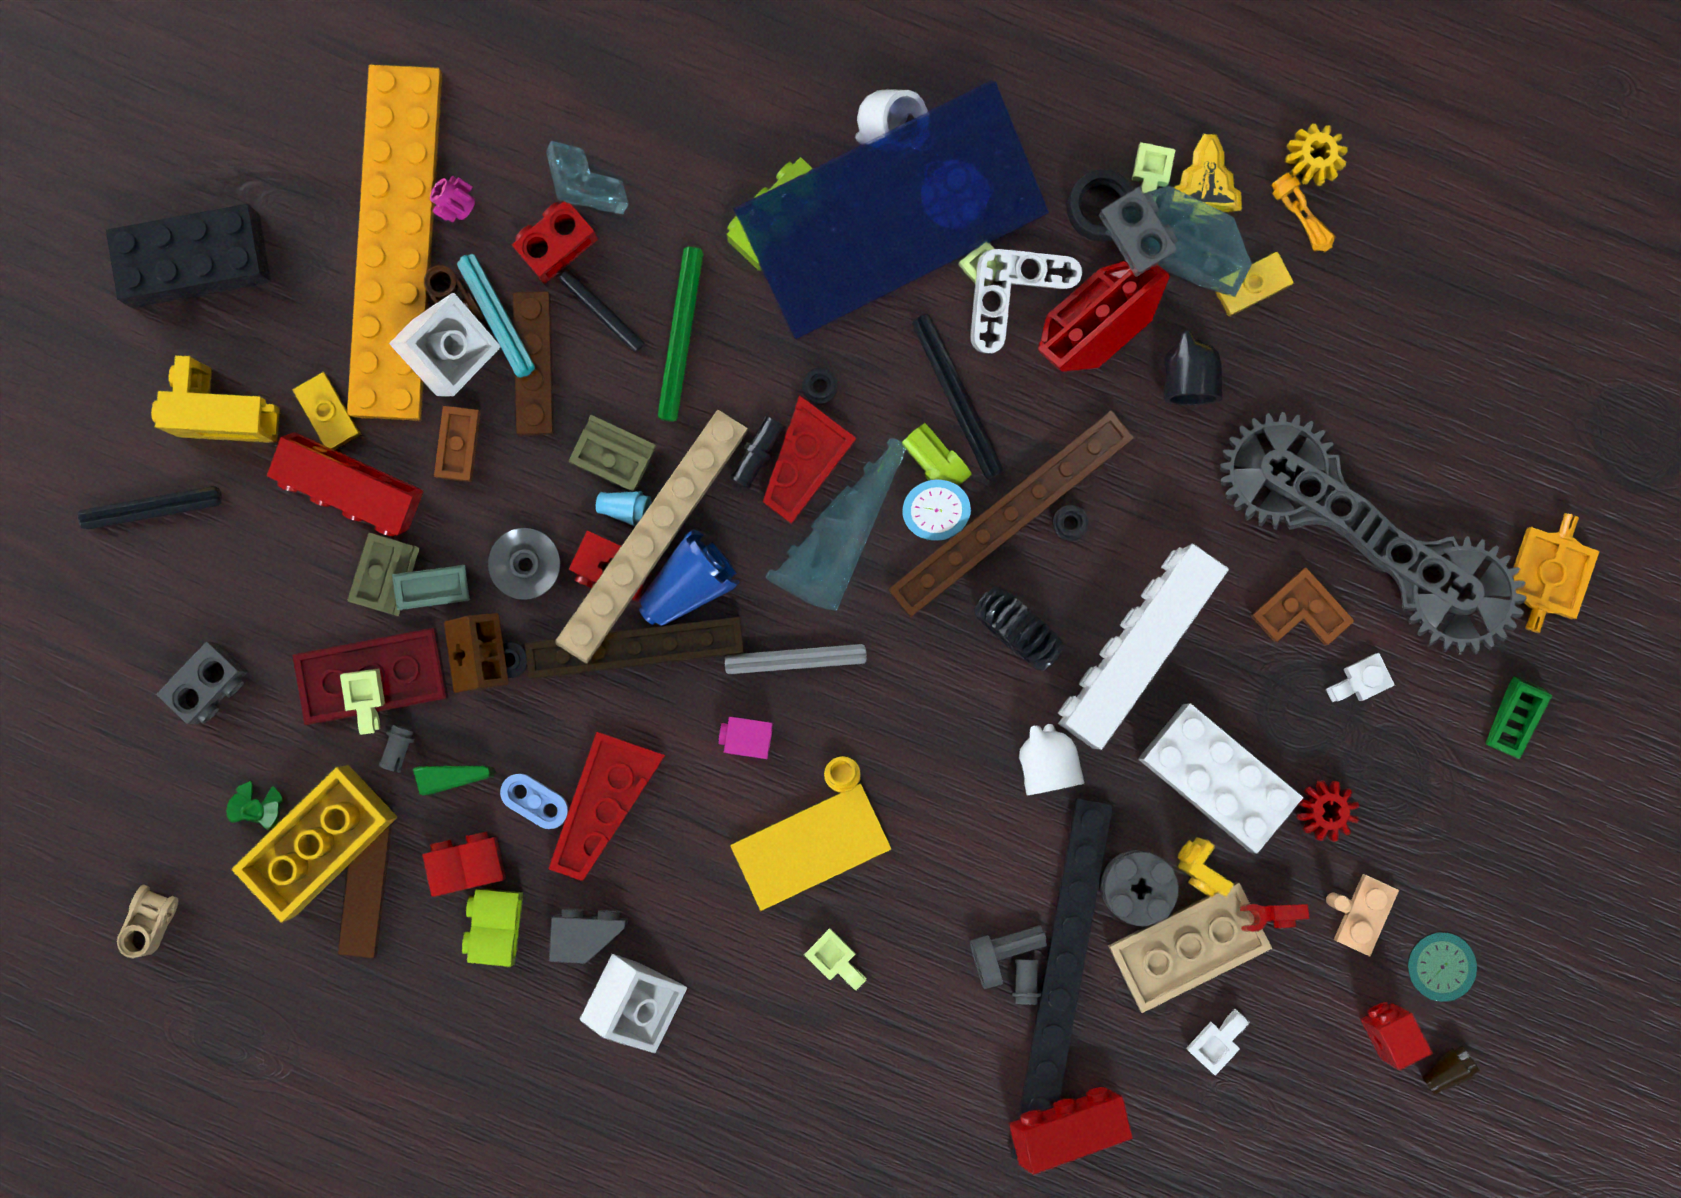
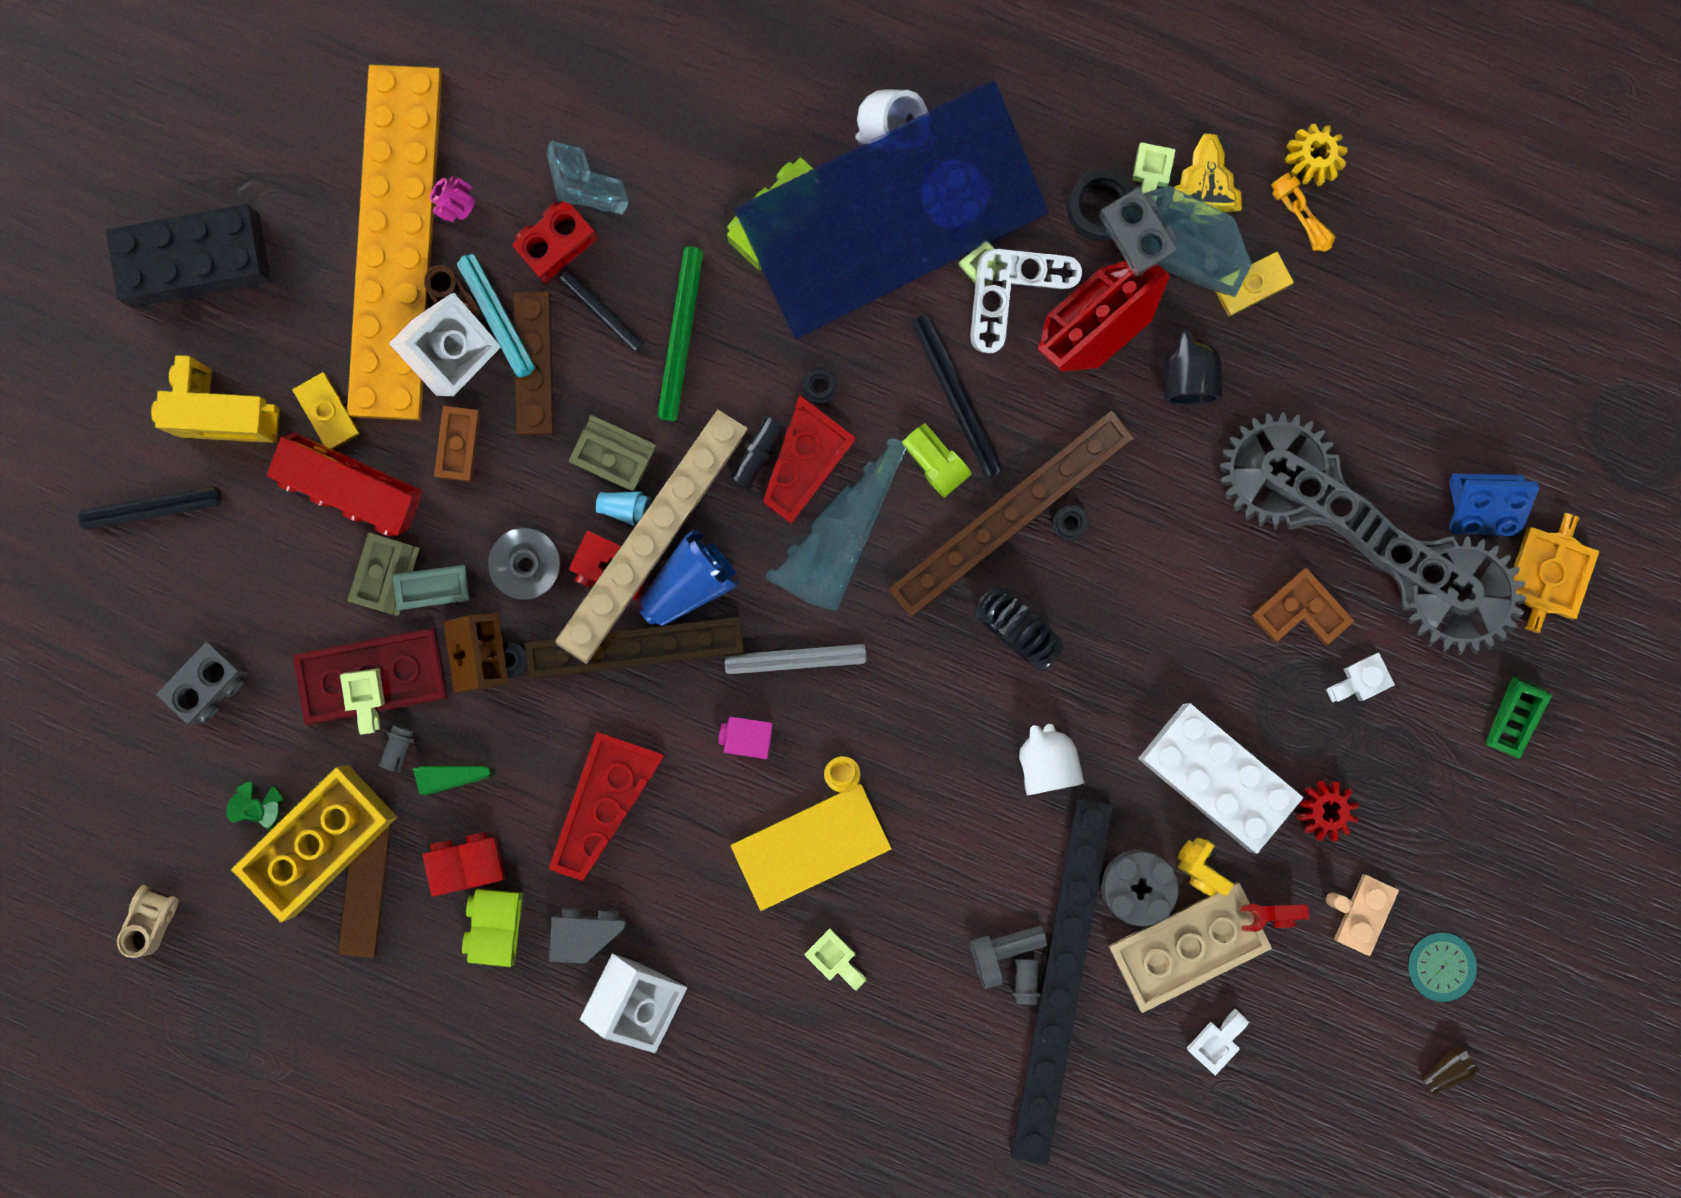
light blue plate [500,774,569,829] -> none
sticker [903,479,971,540] -> none
red brick [1009,1087,1133,1175] -> none
white brick [1058,544,1229,750] -> none
red brick [1360,1002,1432,1070] -> none
none -> blue bracket [1449,473,1539,536]

